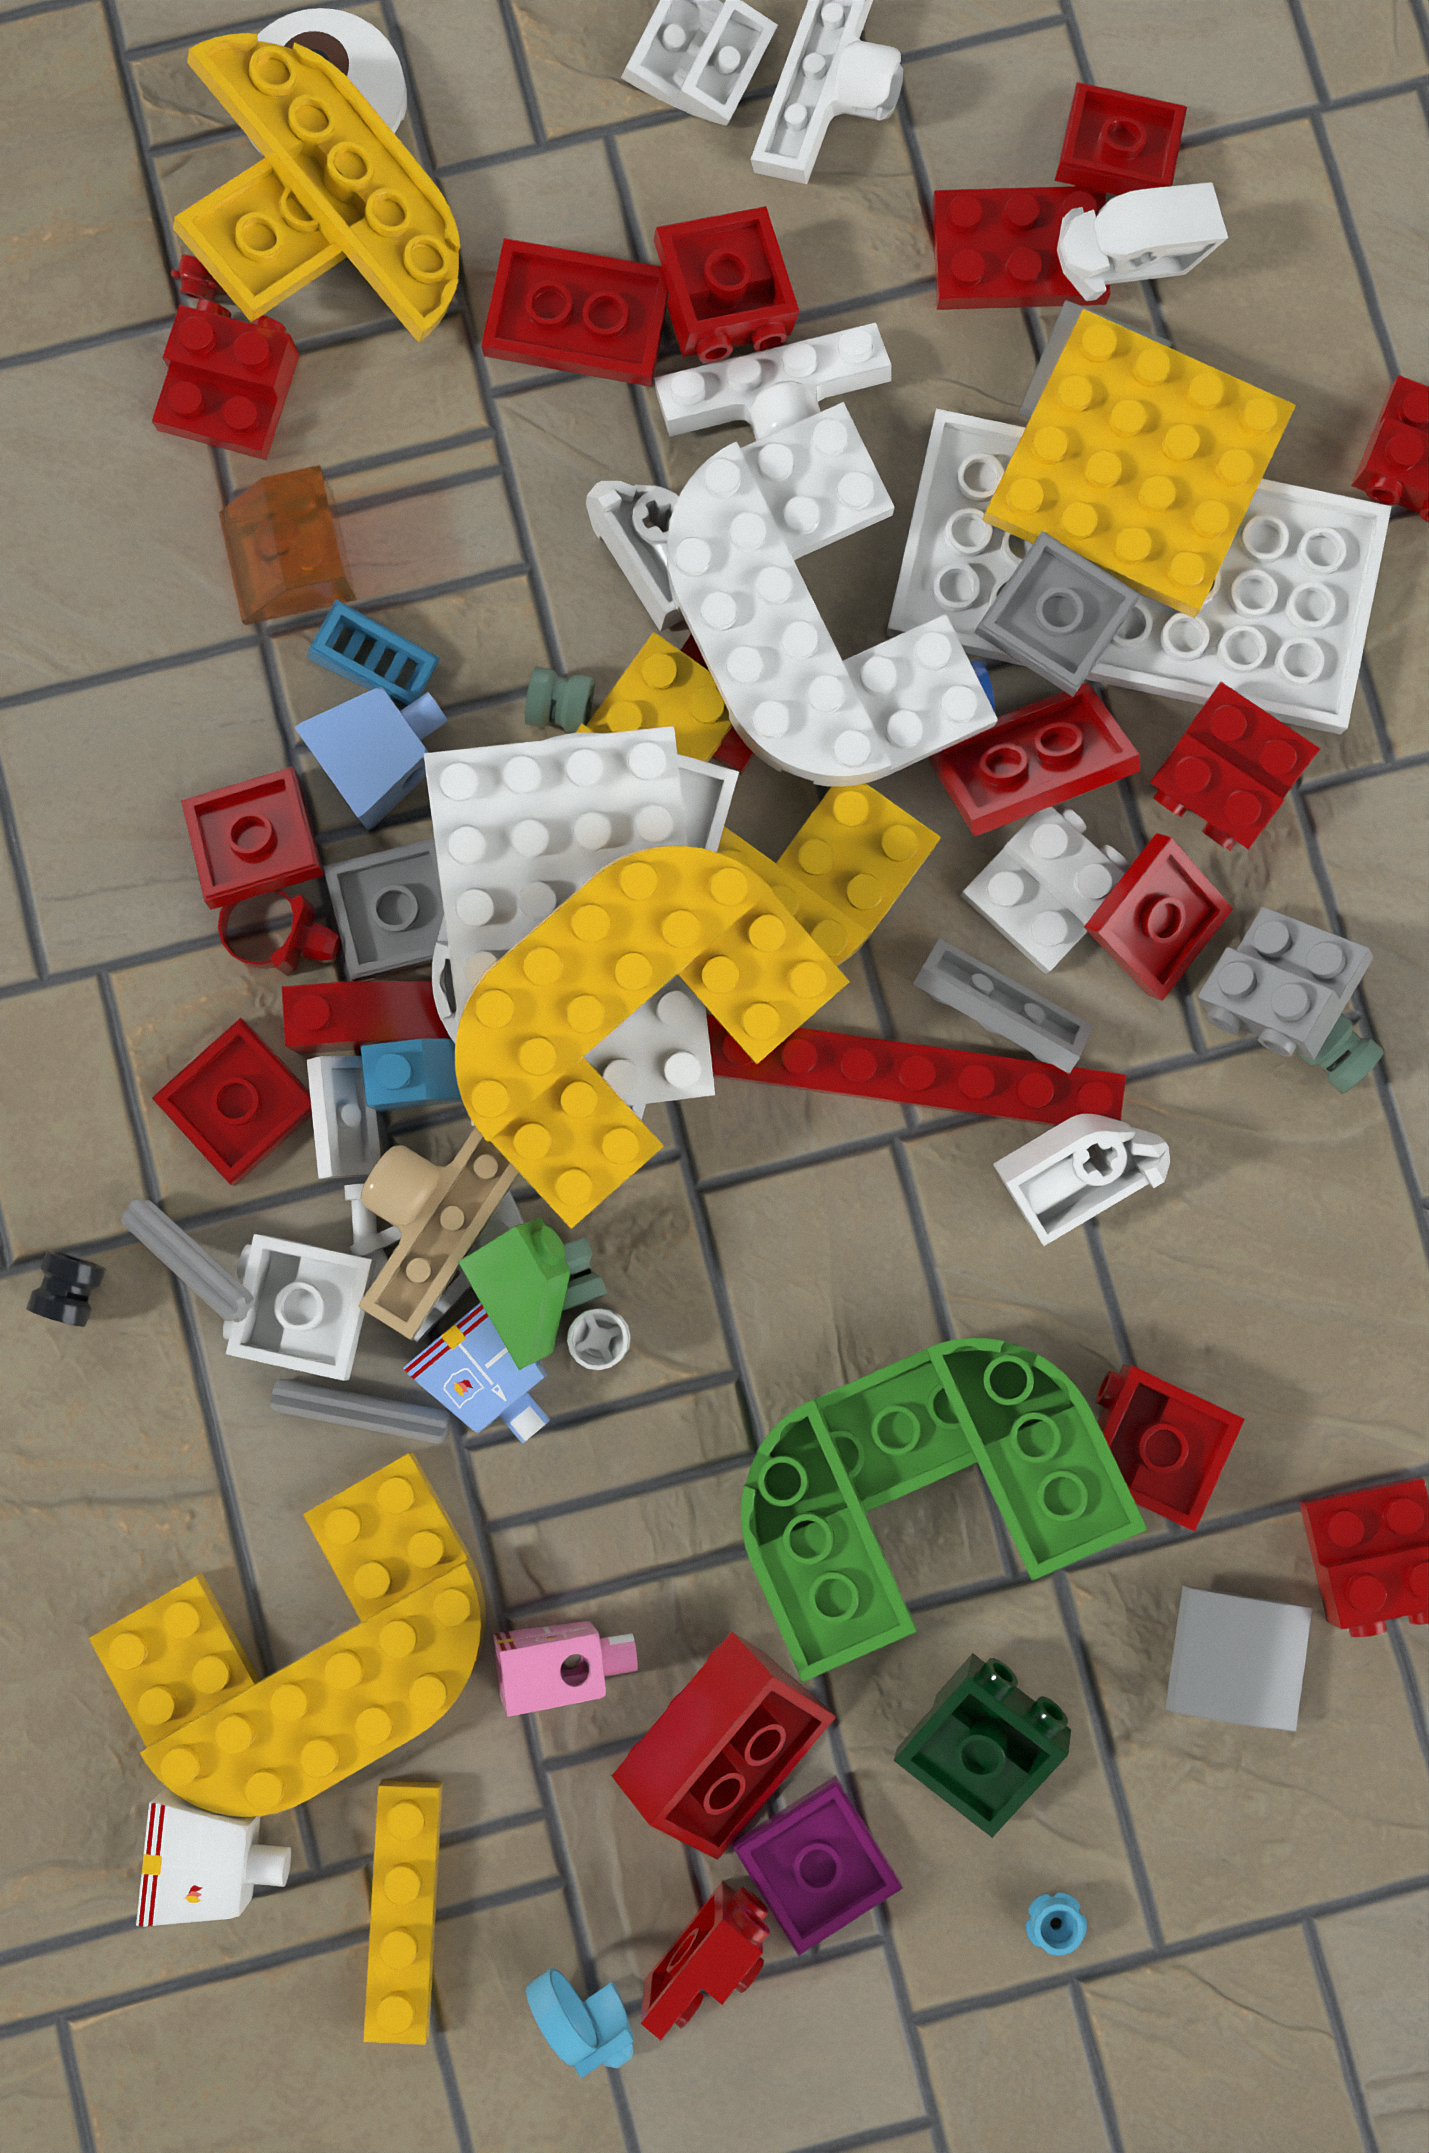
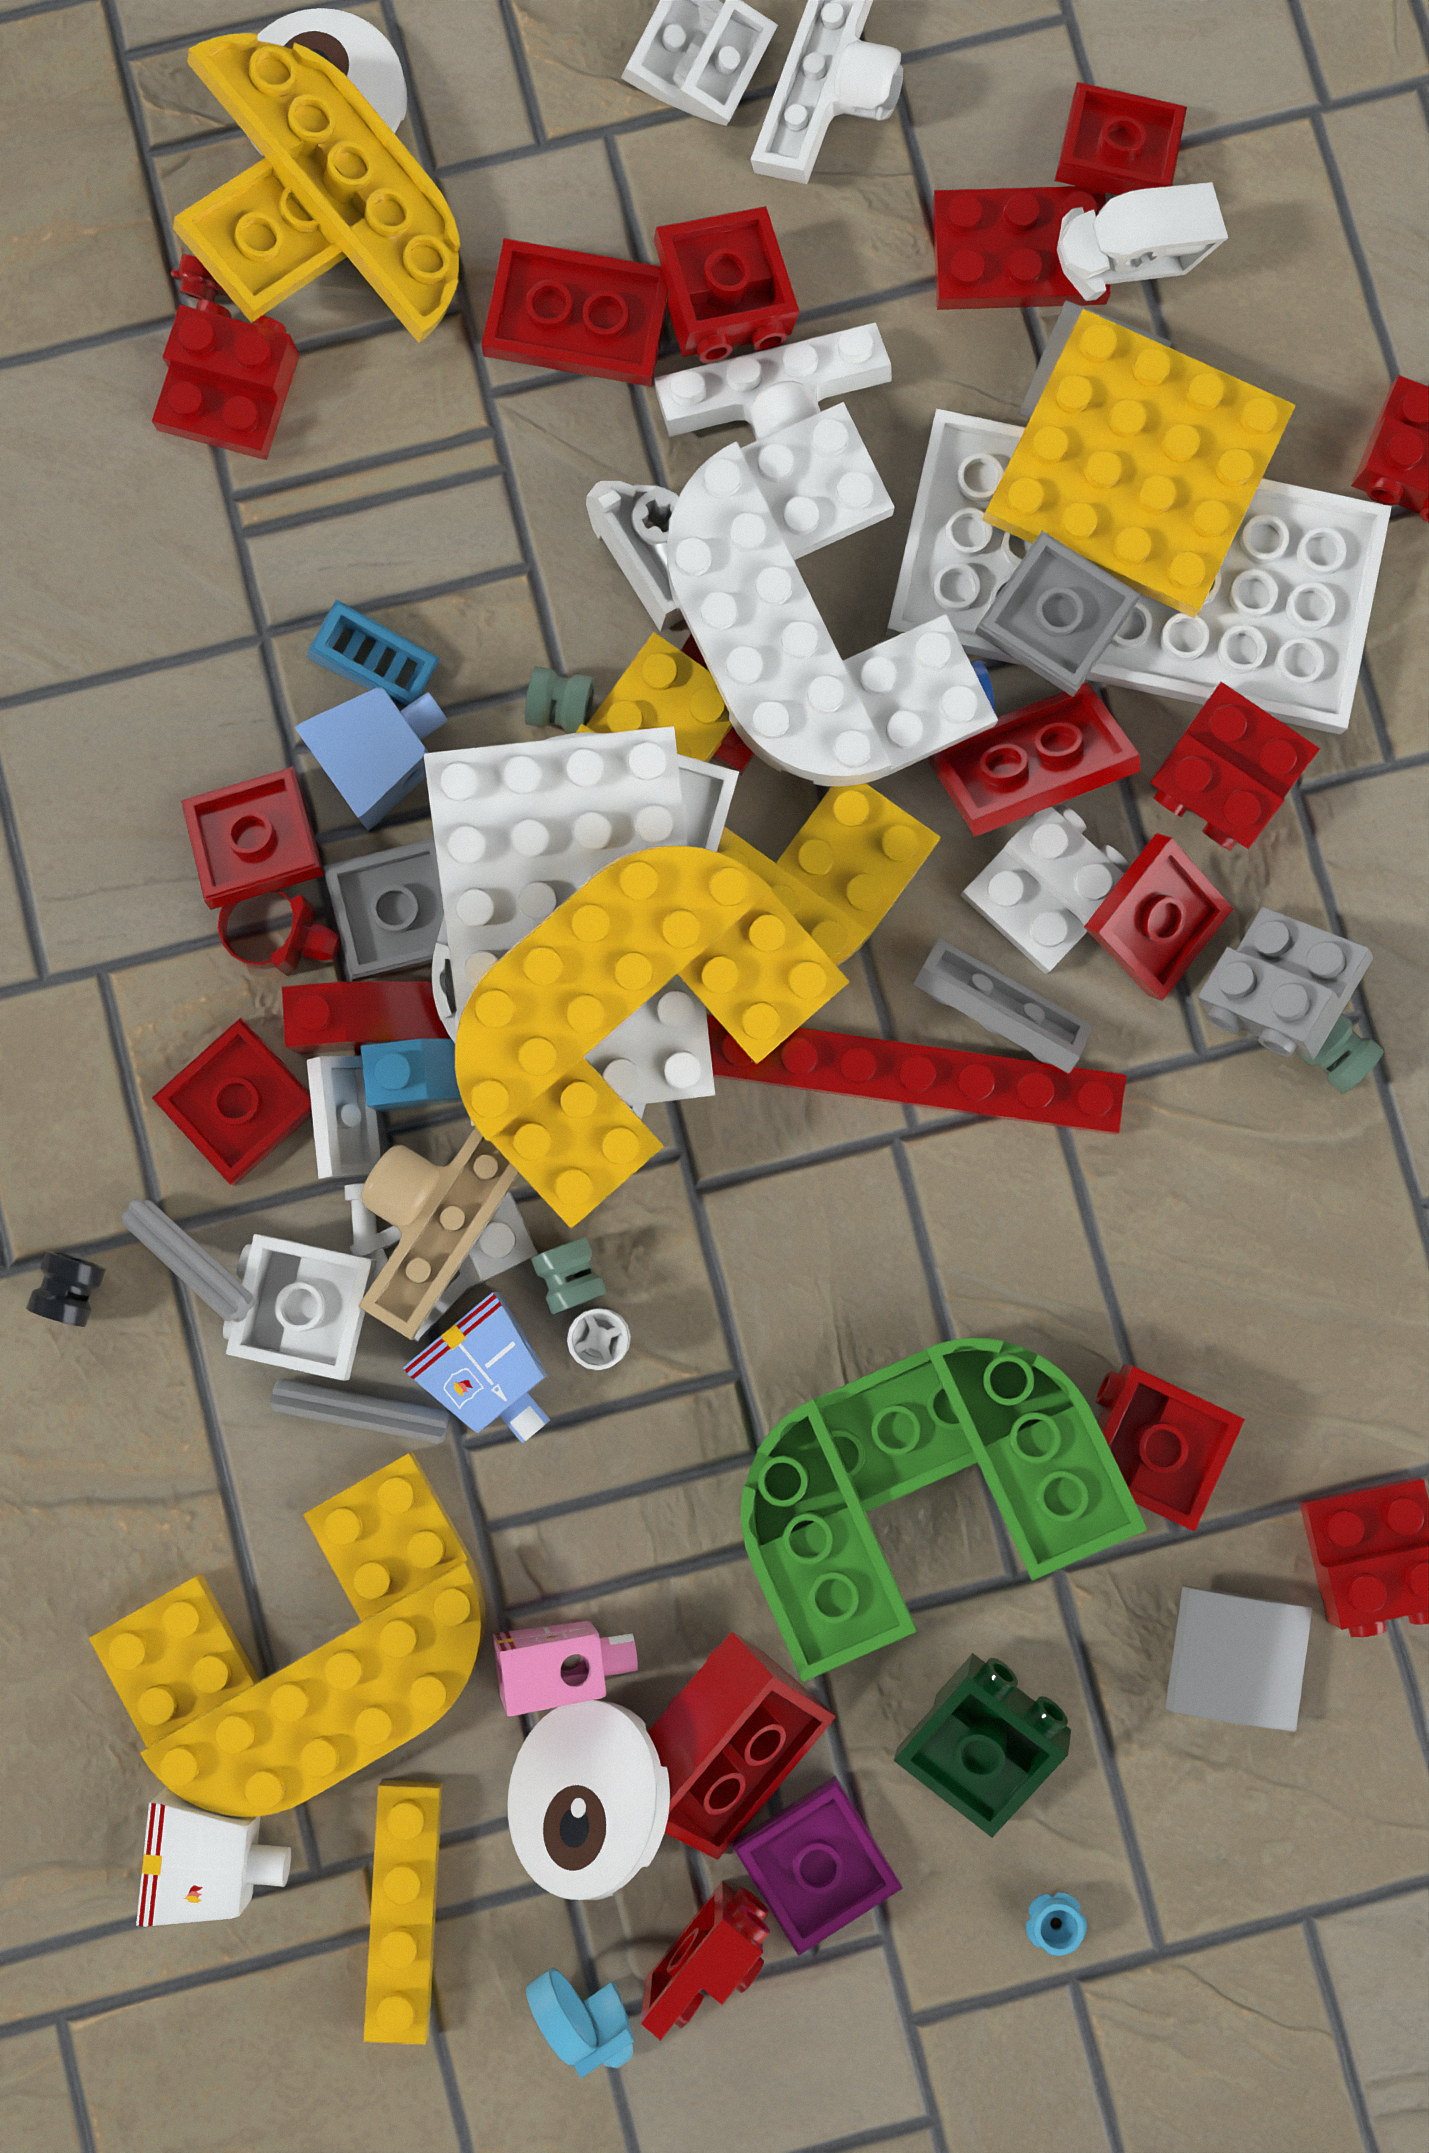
clear orange slope [219,465,357,625] -> none
bright green slope [458,1217,571,1370] -> none
white piece [993,1114,1170,1246] -> none
none -> white tile [508,1700,670,1900]

